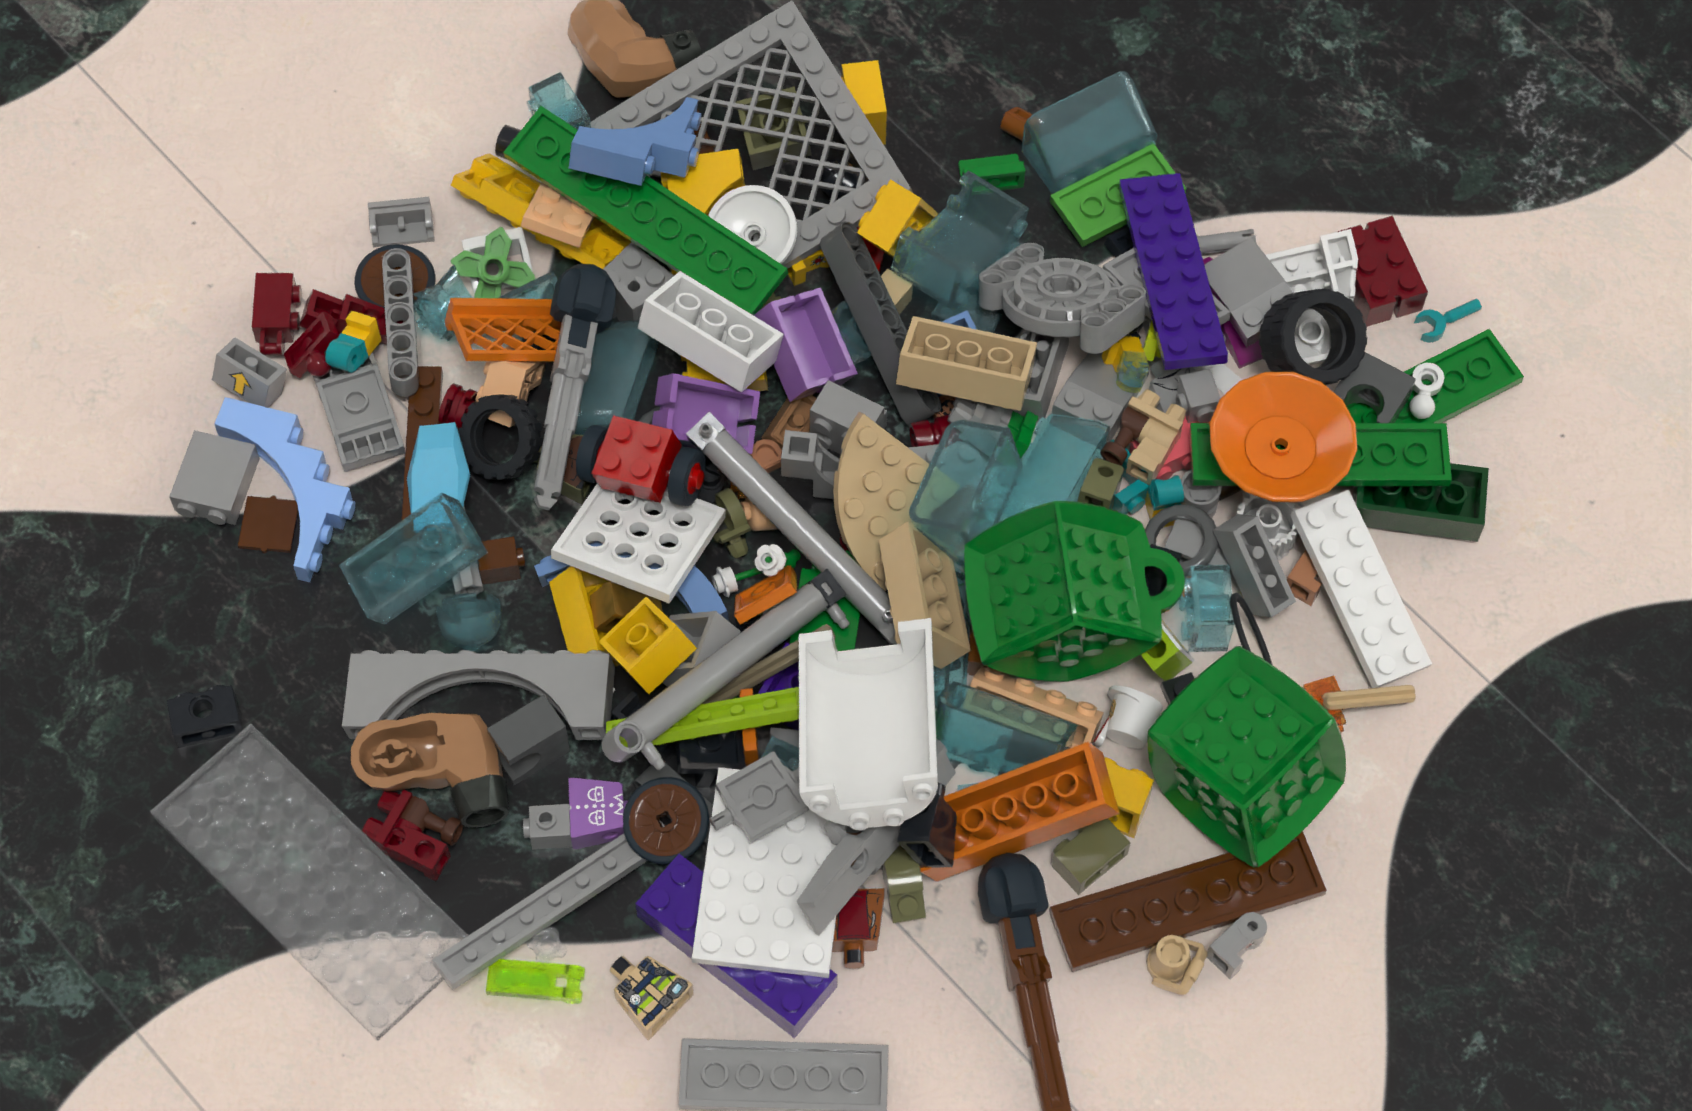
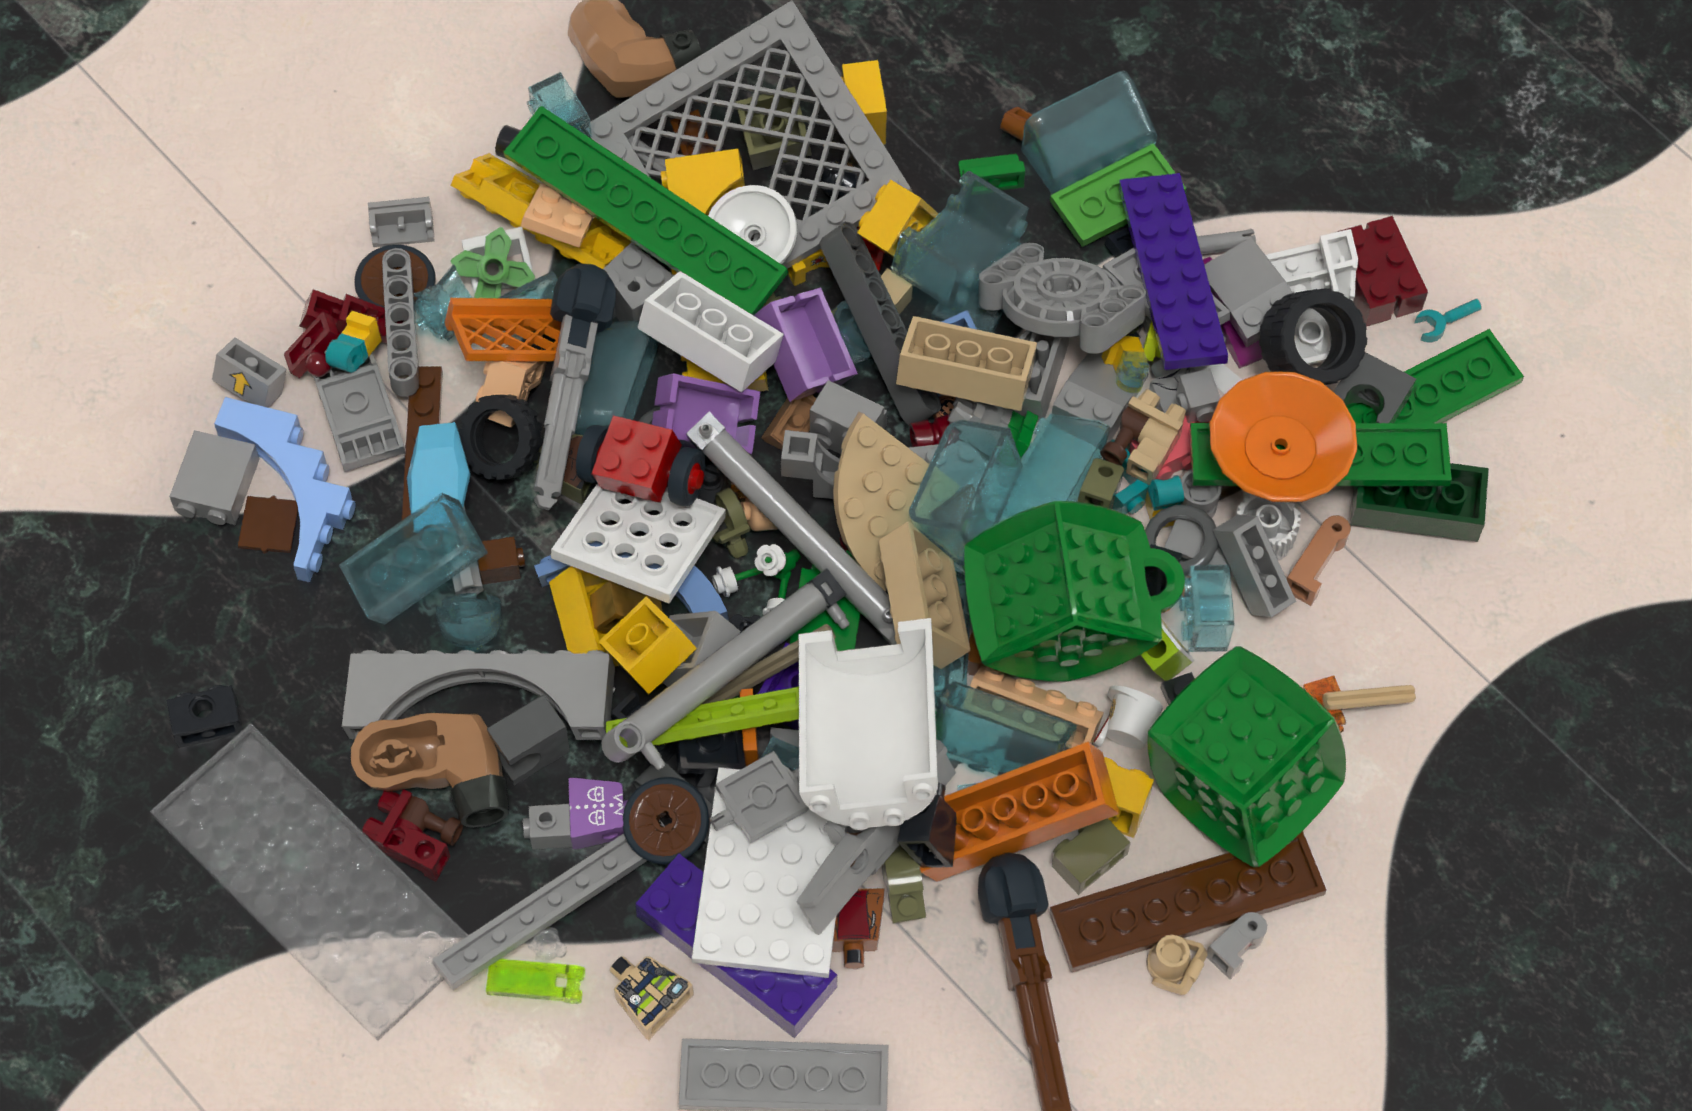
dark red brick [252,273,302,356] -> none
dark red wheel [438,383,478,429] -> none
medium blue arch [569,97,701,186] -> none
orange tile [734,565,797,625] -> none
nougat tile [750,439,782,473] -> none
black piece [1230,593,1273,665] -> none
white plate [1290,490,1432,688] -> none
white plate [1410,363,1444,419] -> none

